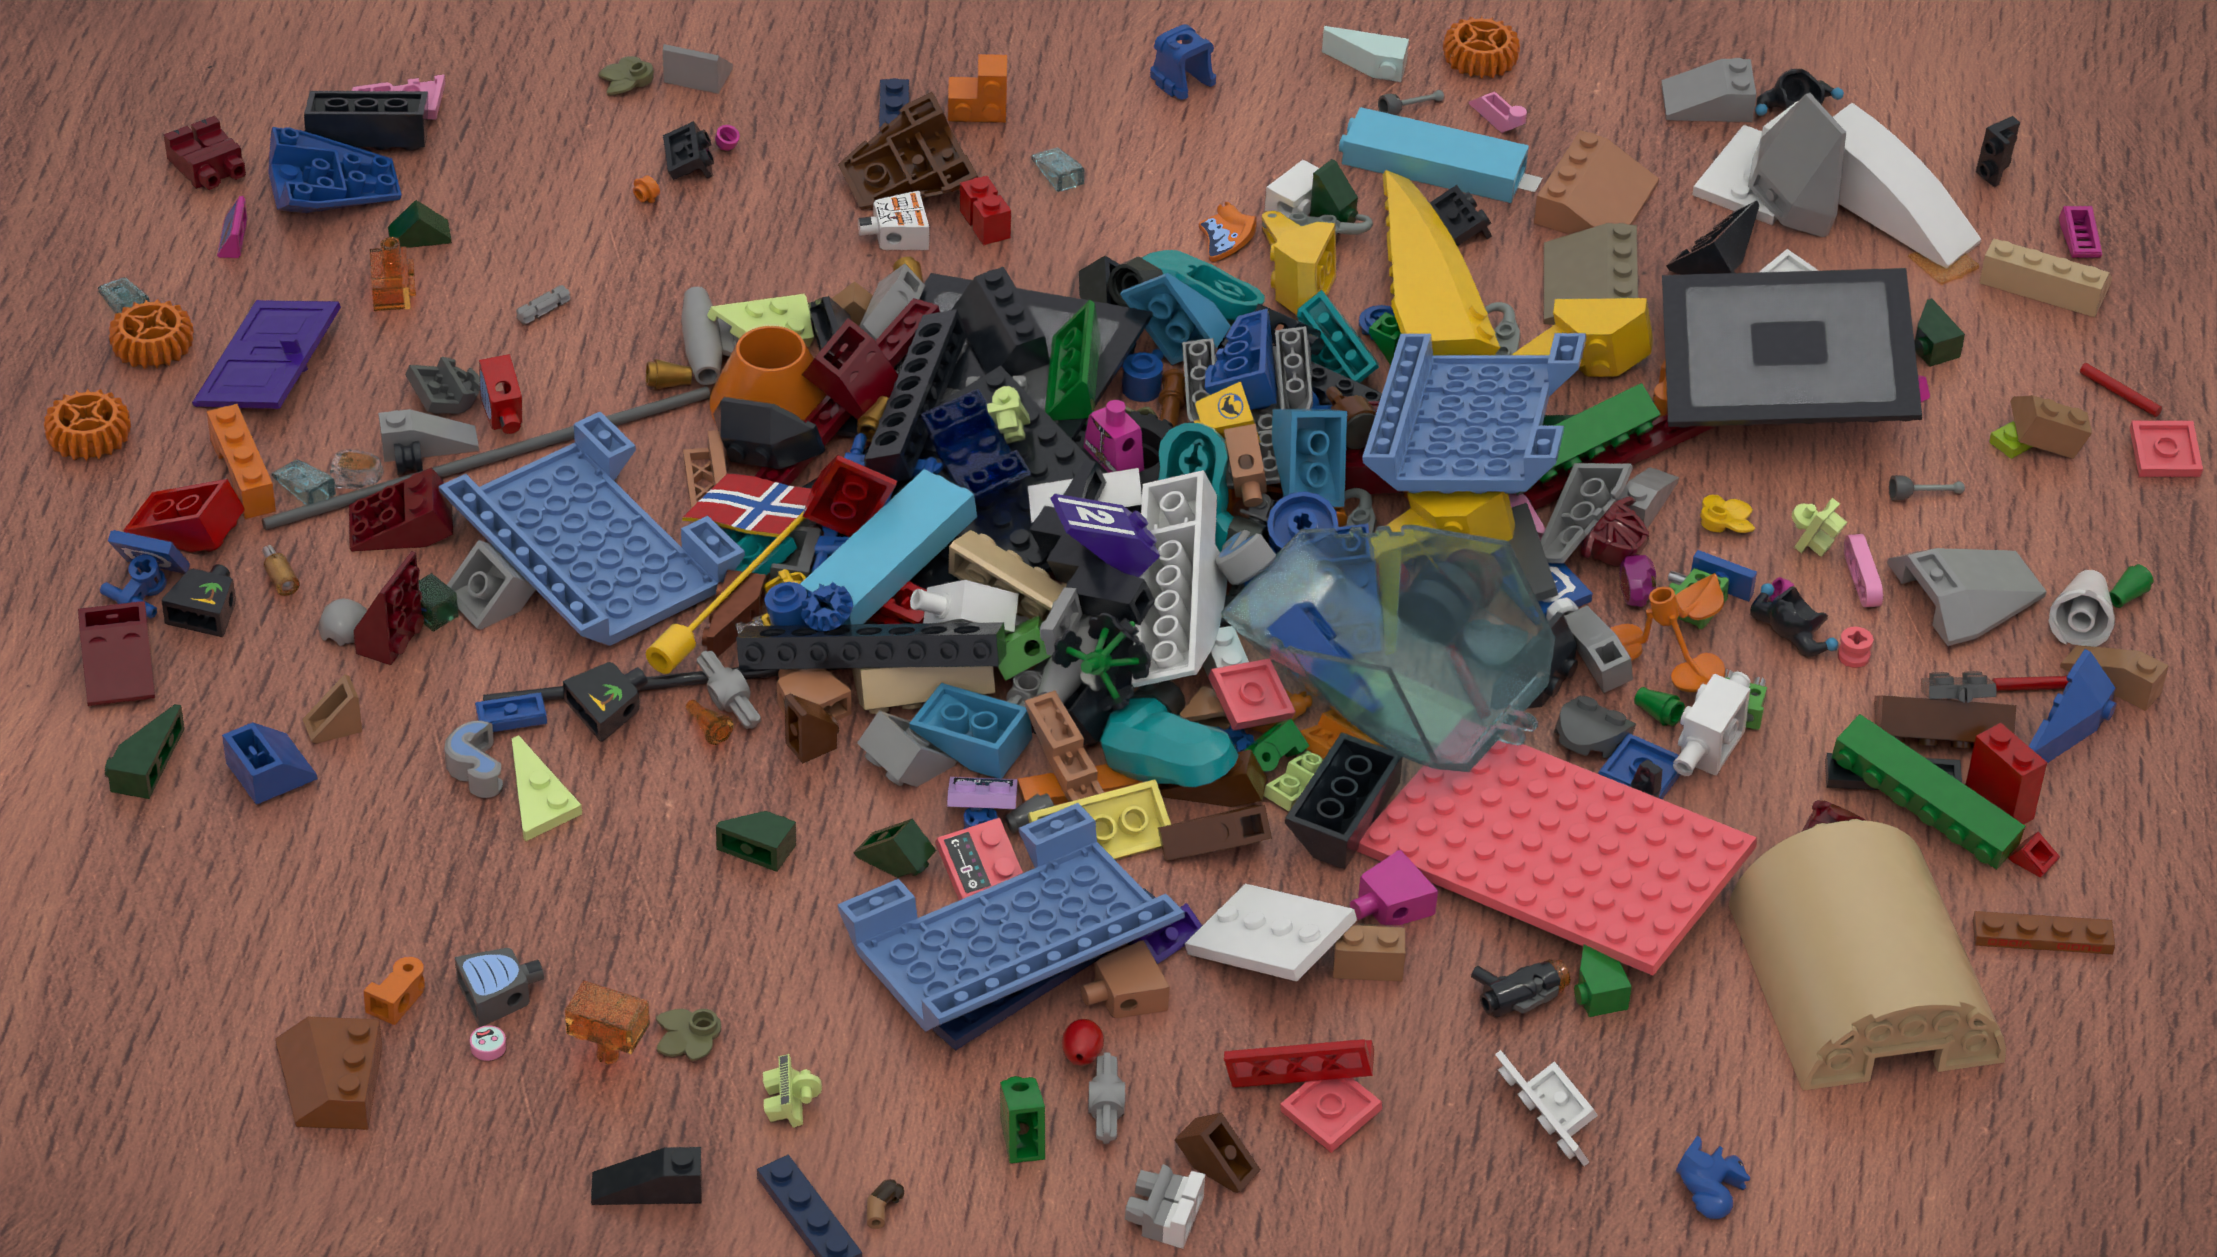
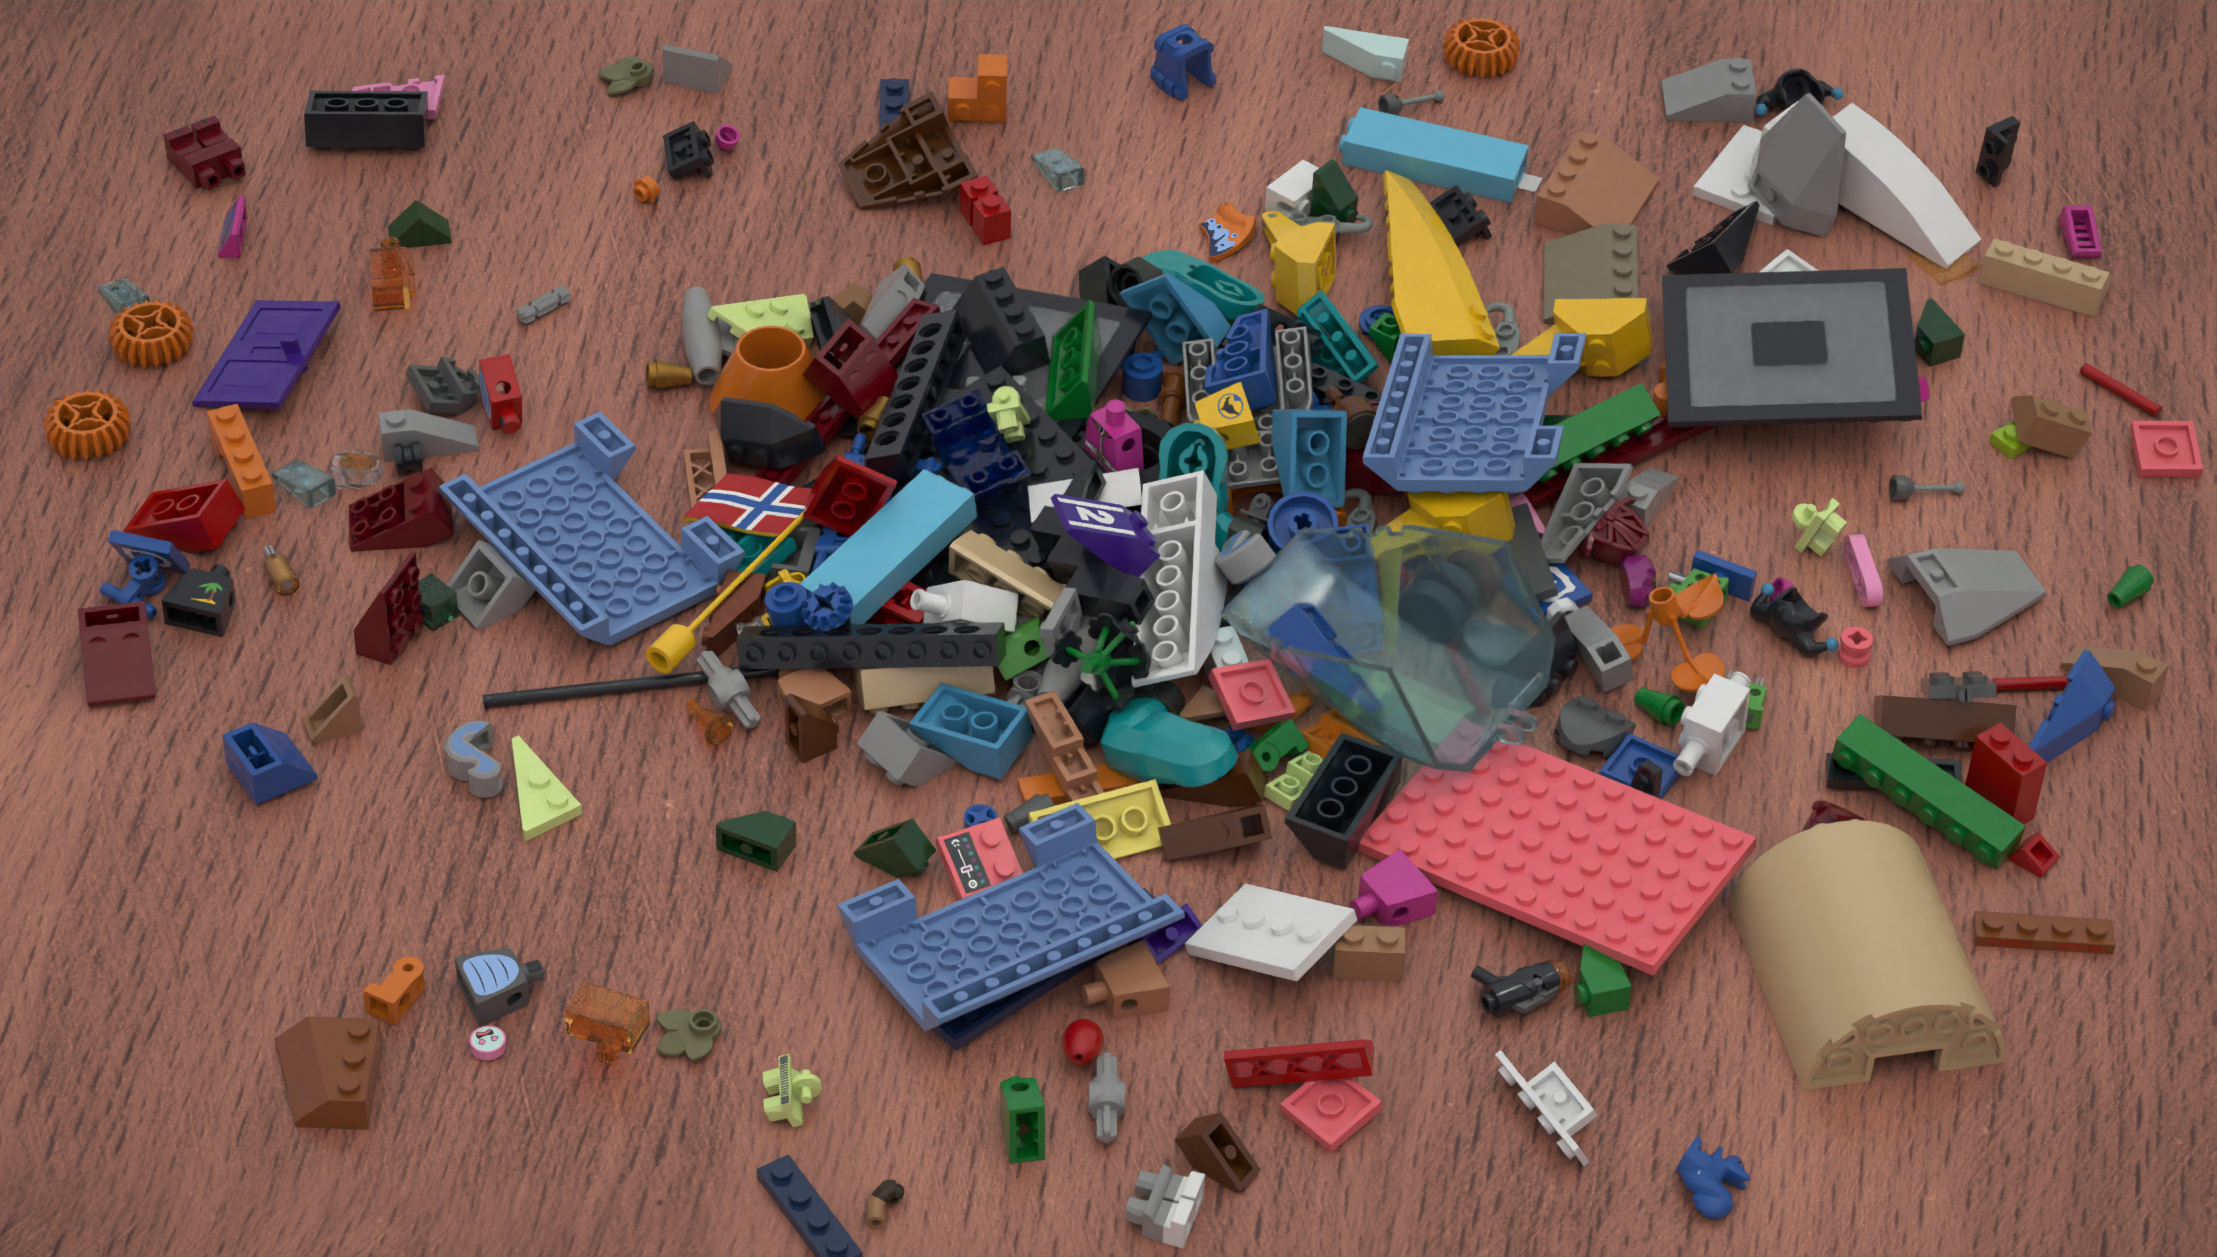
dark green slope [105,704,185,799] -> none
dark grey piece [262,386,710,530] -> none
blue wedge [268,127,402,213] -> none
light grey hair [318,598,367,646] -> none
blue plate [475,692,547,732] -> none
black torso [563,662,648,742] -> none
black slope [591,1147,702,1205] -> none
white torso [858,191,929,250] -> none
lavender plate [947,777,1017,809] -> none
nougat torso [1224,424,1267,507] -> none
bright pink piece [1469,91,1527,133] -> none
yellow plate [1700,494,1755,533] -> none
white cone [2049,570,2115,647] -> none

